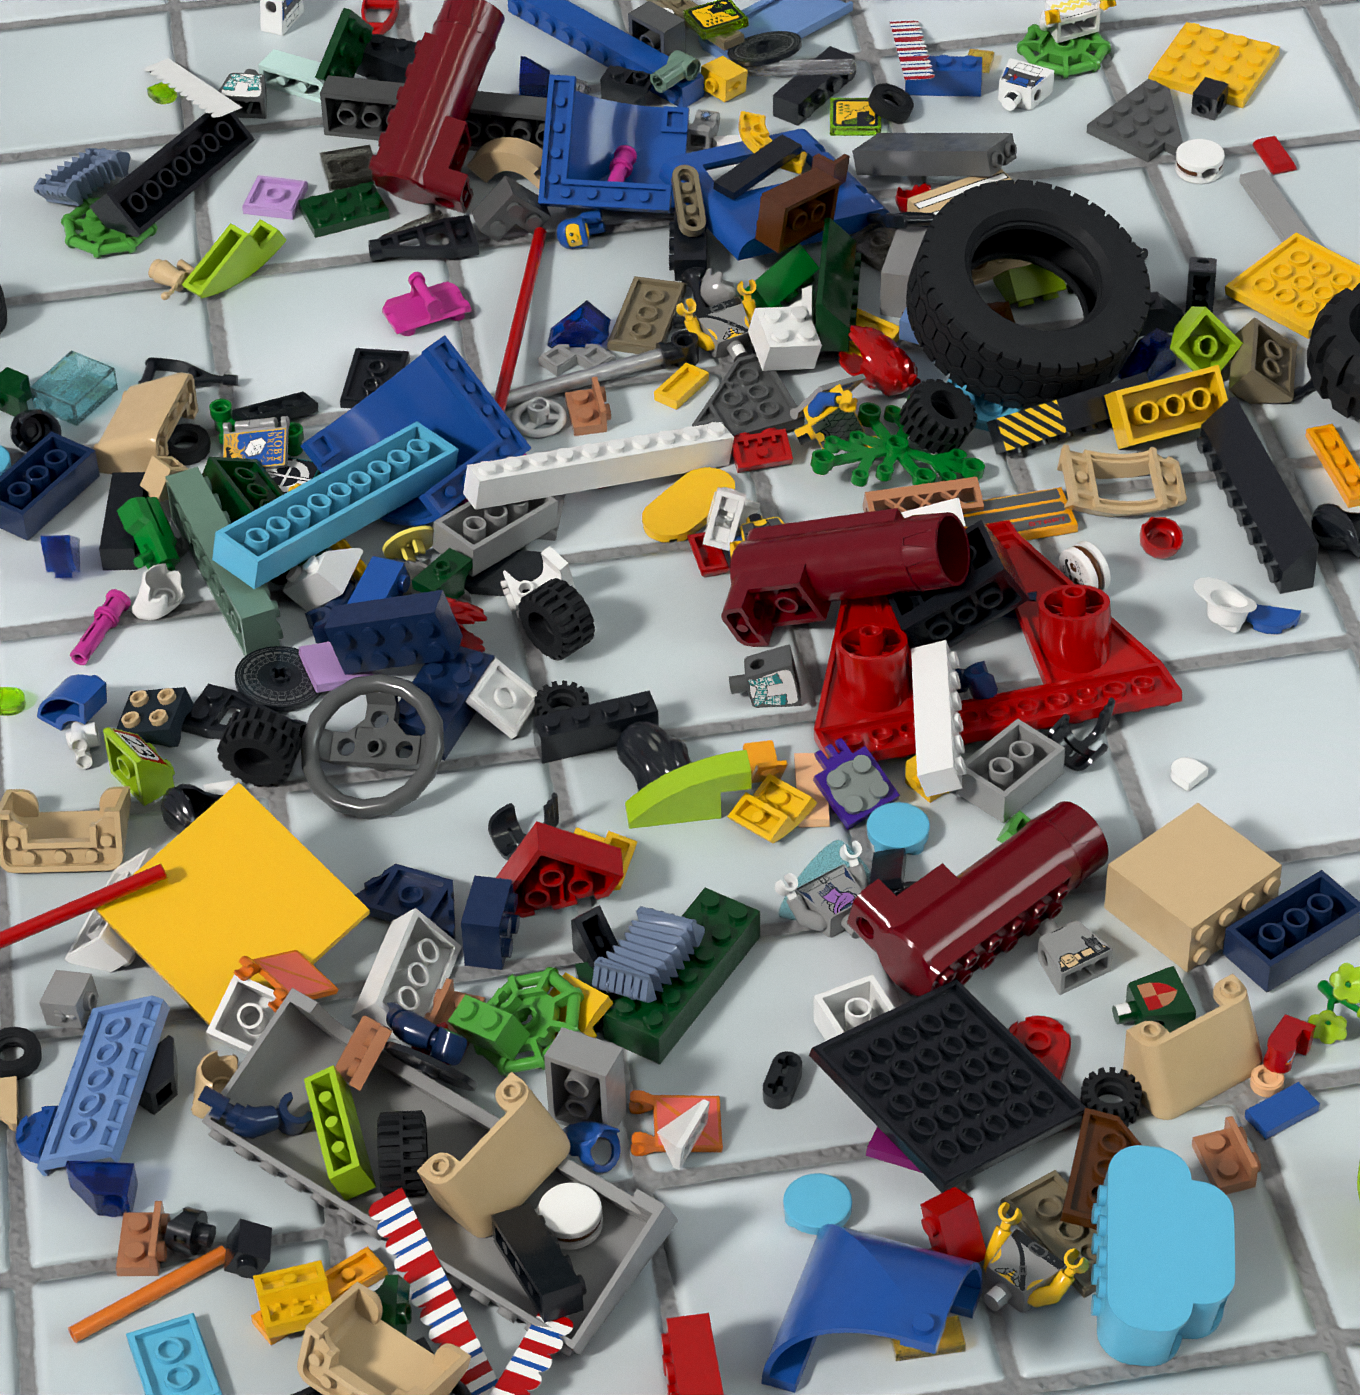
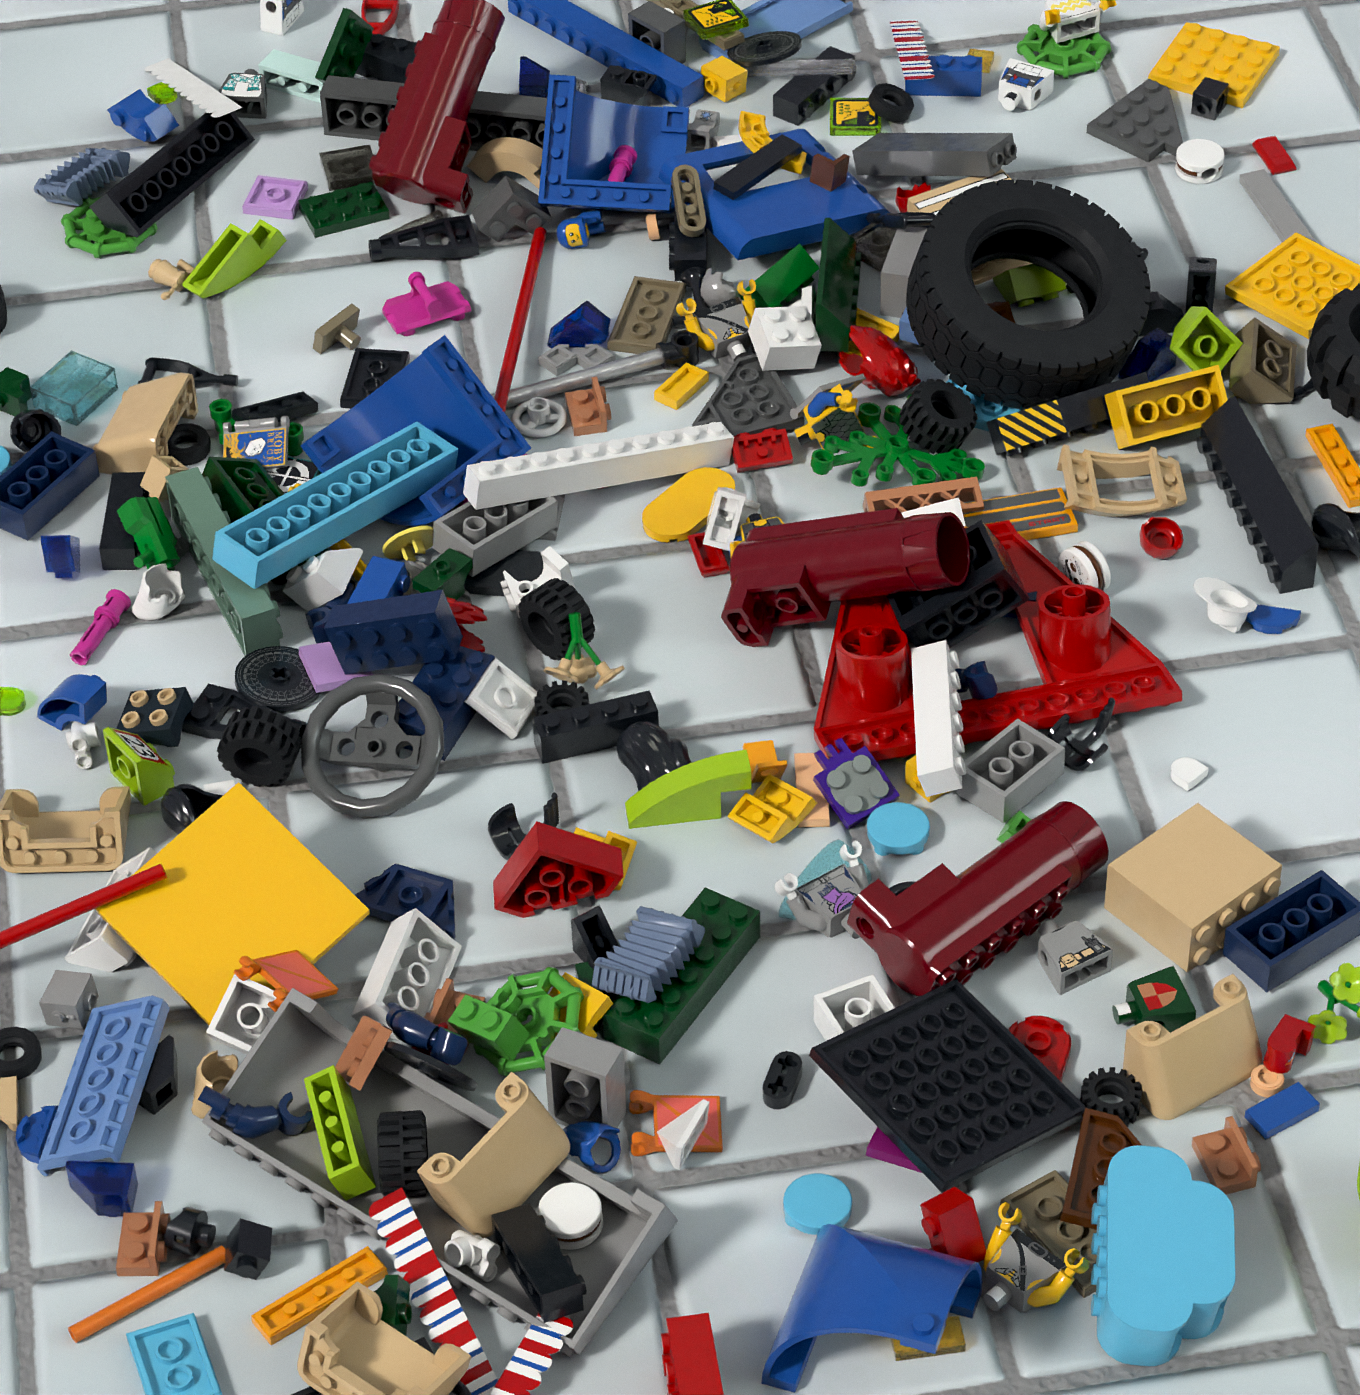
yellow slope [253,1260,332,1339] -> none
dark blue brick [461,875,520,970] -> none
sand green piece [650,50,701,93] -> none
dark grey torso [729,644,802,708] -> none
reddish brown brick [755,167,840,253] -> none
black tile [870,848,906,890] -> none
none -> blue brick [107,89,179,142]
none -> dark tan tile [313,303,361,355]
none -> white plate [444,1230,500,1282]
none -> tan plant [544,612,624,690]
none -> light nougat tile [646,213,660,240]

